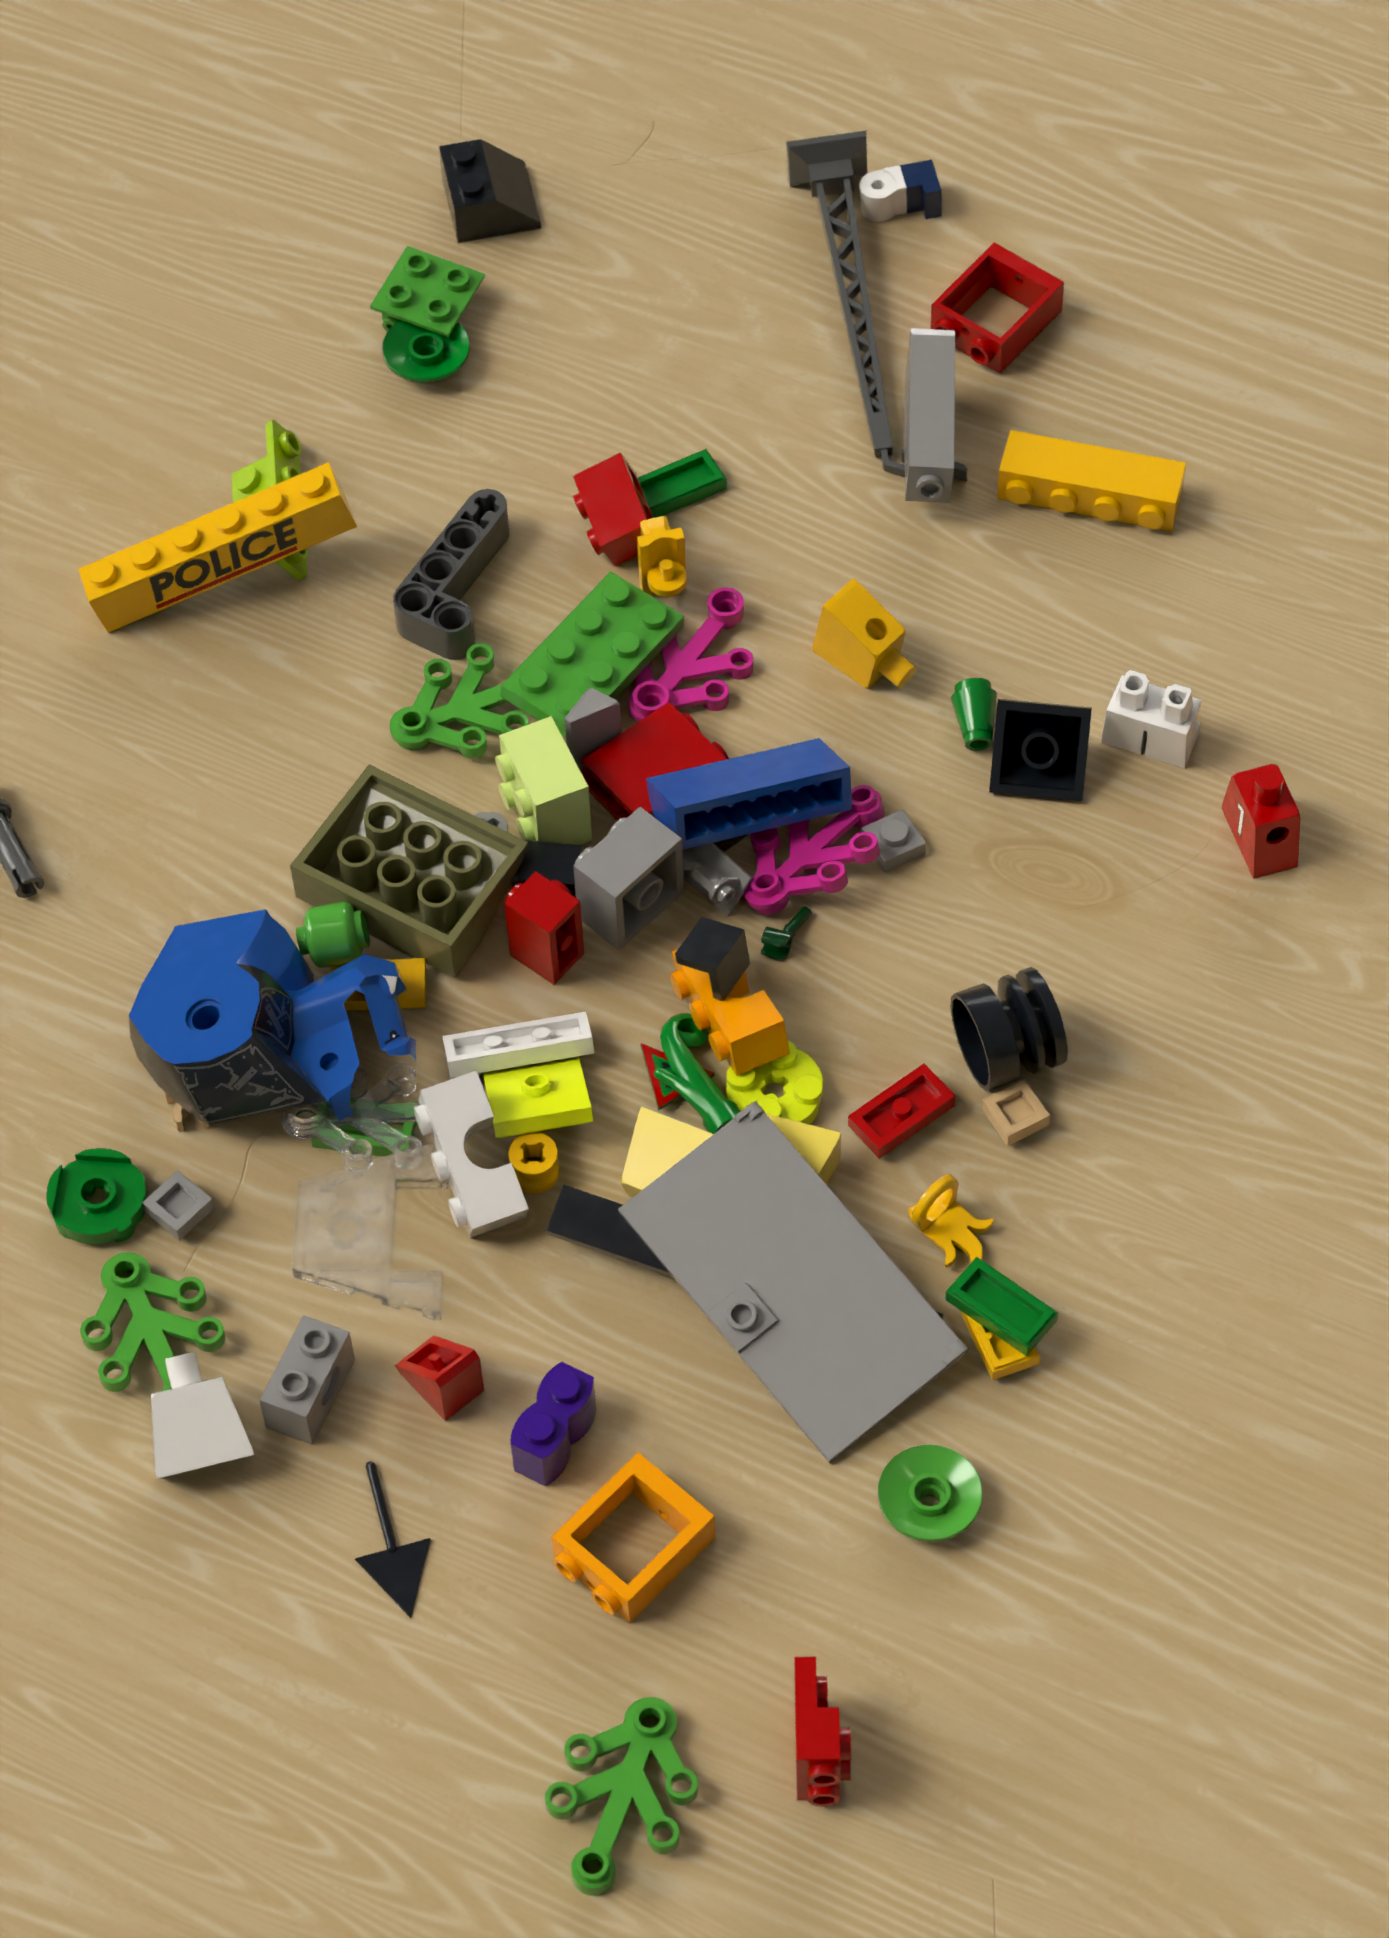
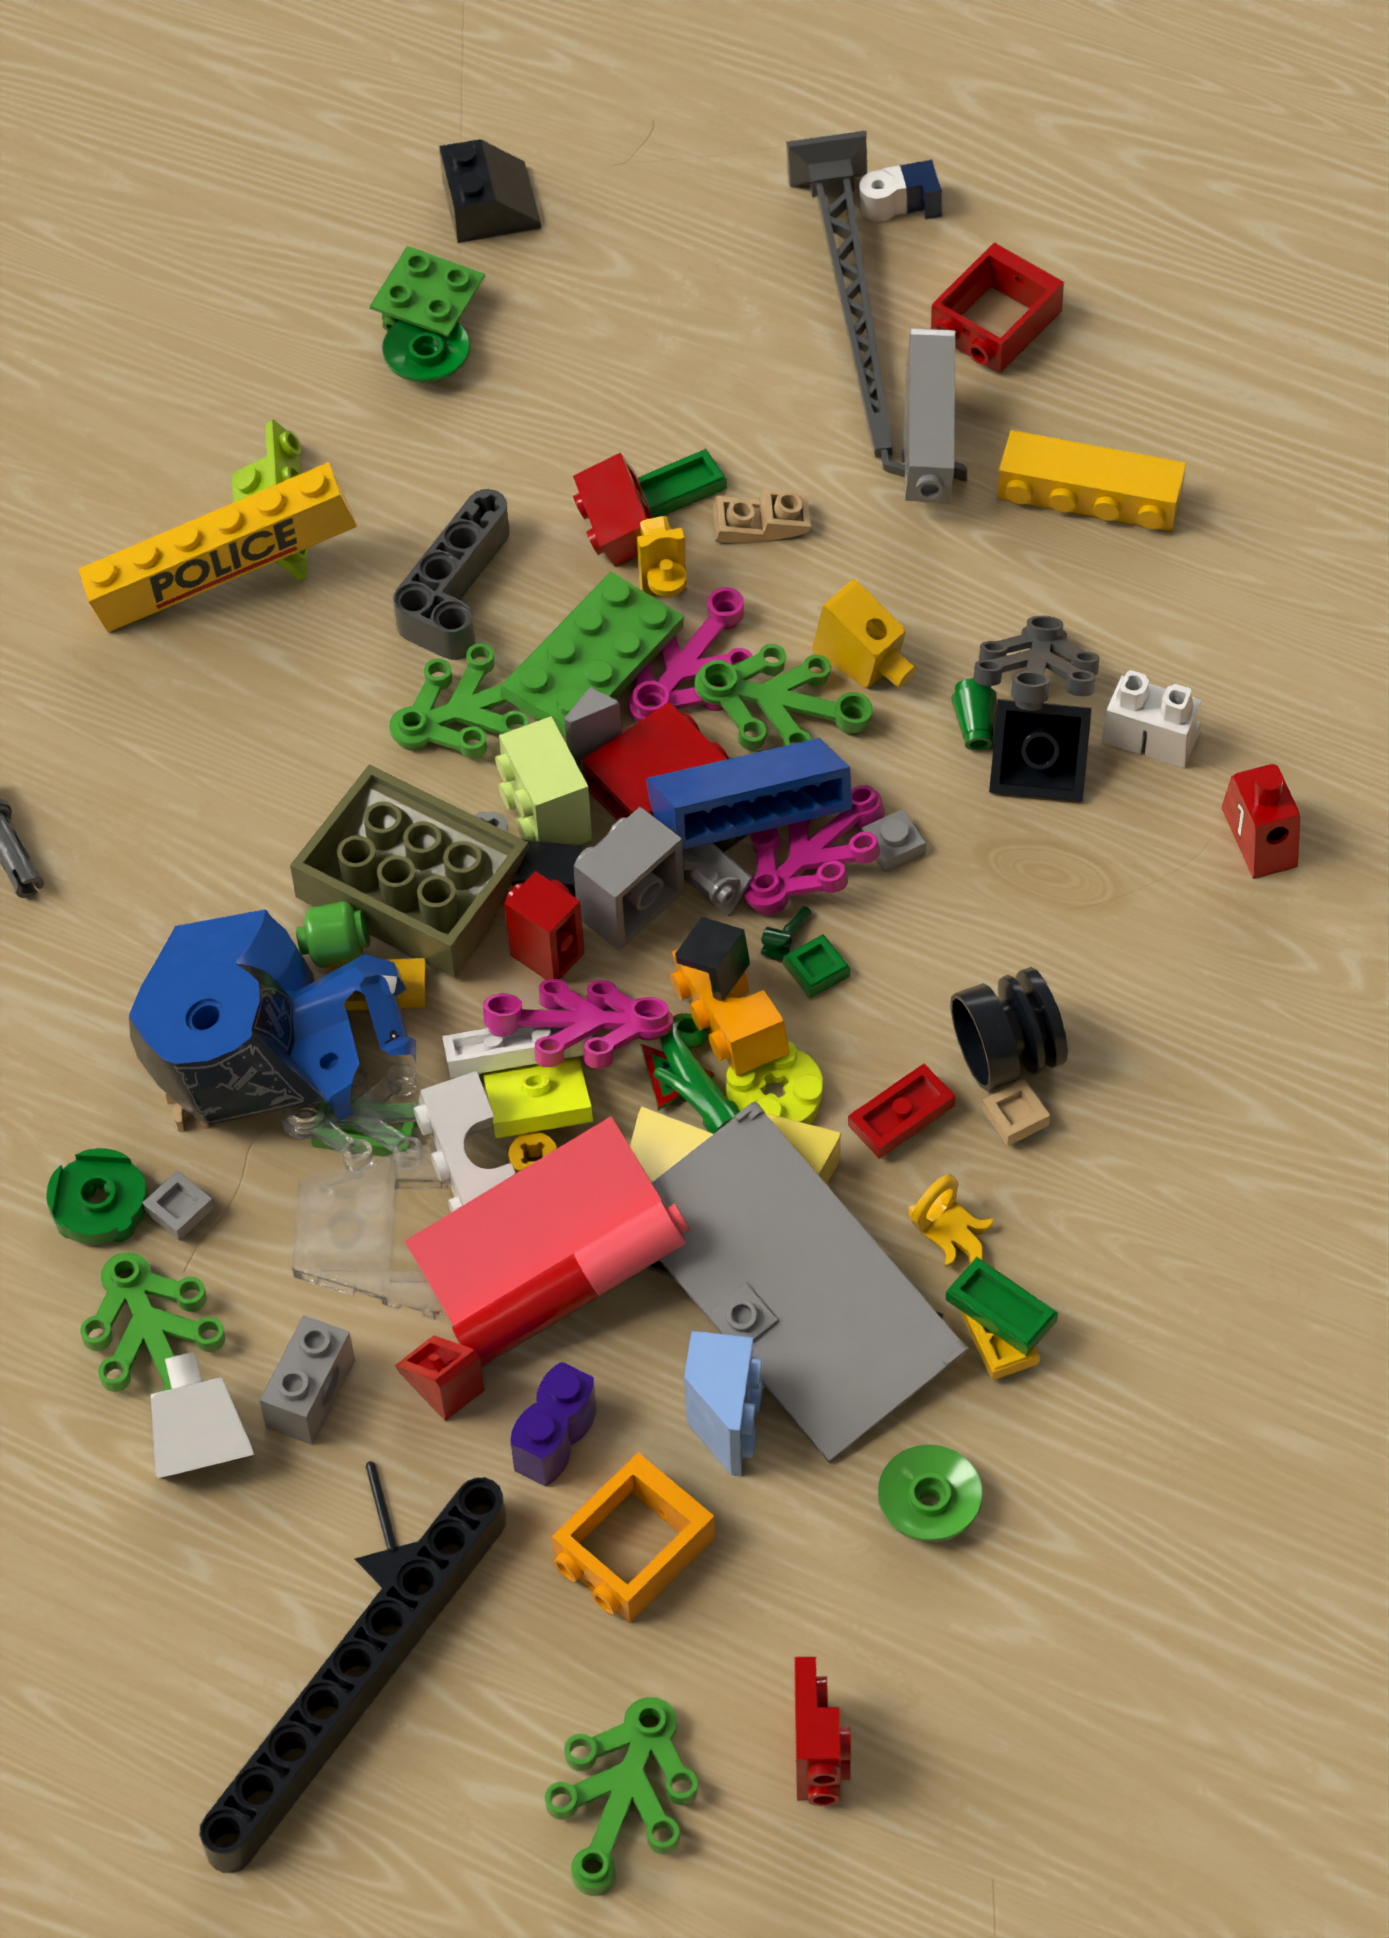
none -> black beam [199,1477,506,1873]
none -> coral door [404,1116,690,1368]
none -> dark pink plant [483,979,673,1069]
none -> light blue slope [684,1331,763,1476]
none -> bright green plant [694,644,873,750]
none -> tan slope [713,488,811,543]
none -> green tile [783,934,850,999]
none -> dark grey plant [974,615,1100,711]

